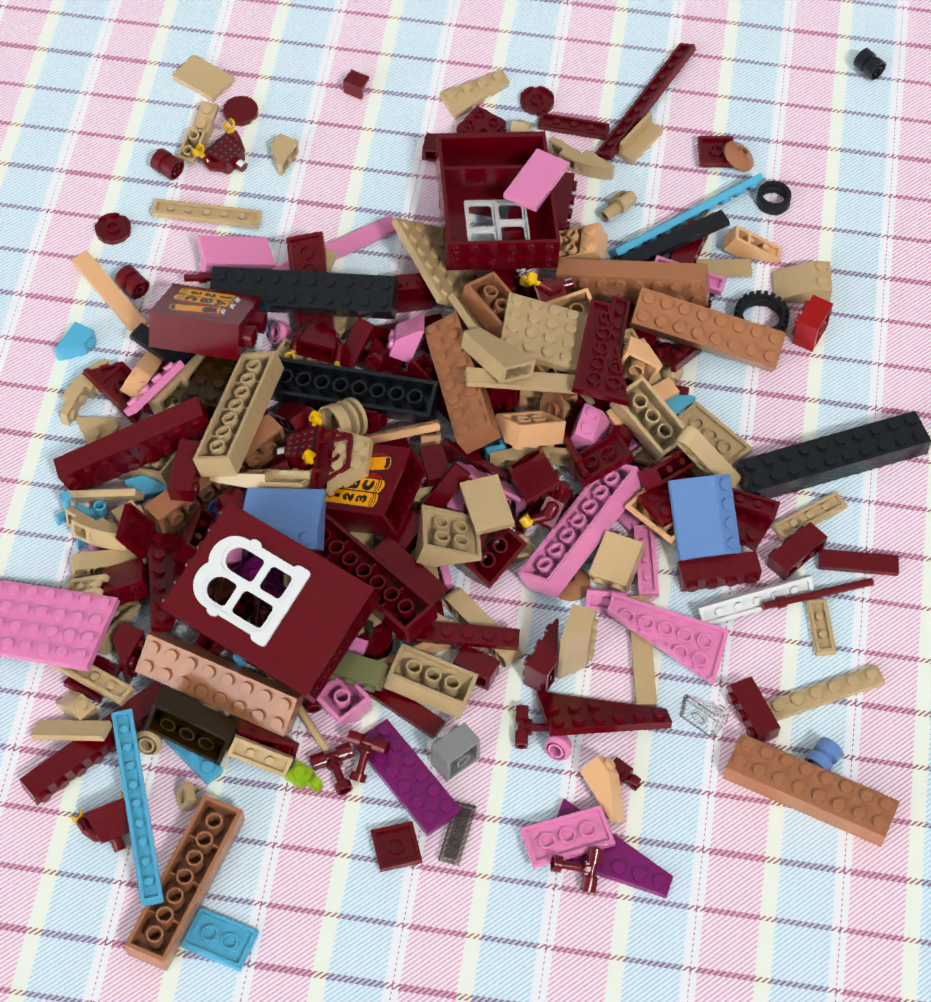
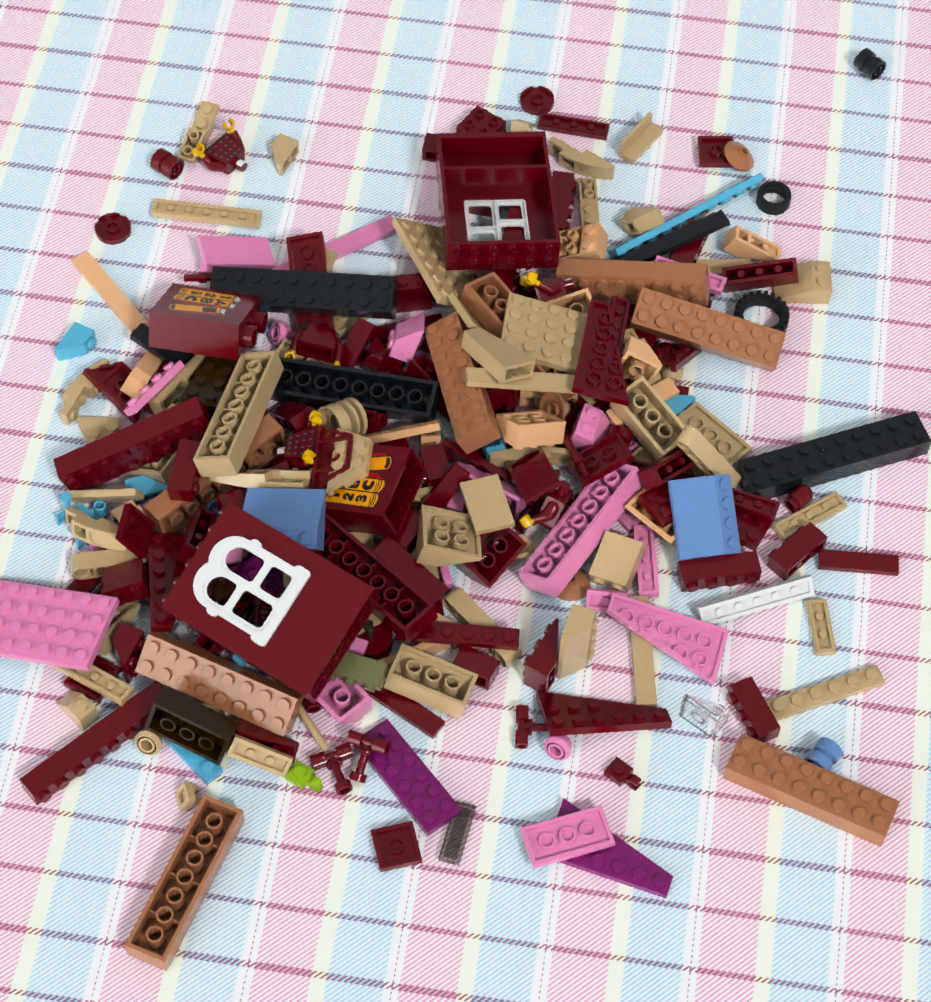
tan tile [30,720,113,741] -> none
tan hinge [66,574,110,595] -> none
dark red torso [70,792,130,853] -> none
medium azure plate [111,708,164,907] -> none
dark red wheel [115,265,150,300] -> none
tan tile [172,54,235,102] -> none
medium azure tile [180,906,260,972] -> none
dark red tile [223,96,258,126] -> none
dark red panel [343,69,369,100] -> none
light grey brick [431,722,480,782] -> none
tan wing [440,69,510,120] -> none
bright pink tile [503,148,570,212] -> none
dark red bar [550,846,604,893] -> none
light nougat slope [580,756,625,824] -> none
dark red plate [595,43,696,161] -> none
tan piece [600,191,637,222] -> none
dark red bar [761,578,874,610] -> none
red brick [791,295,833,352] -> none
none -> tan slope [578,178,600,226]
none -> tan slope [620,207,665,235]
none -> dark red brick [721,257,799,293]
none -> dark red brick [784,484,813,512]

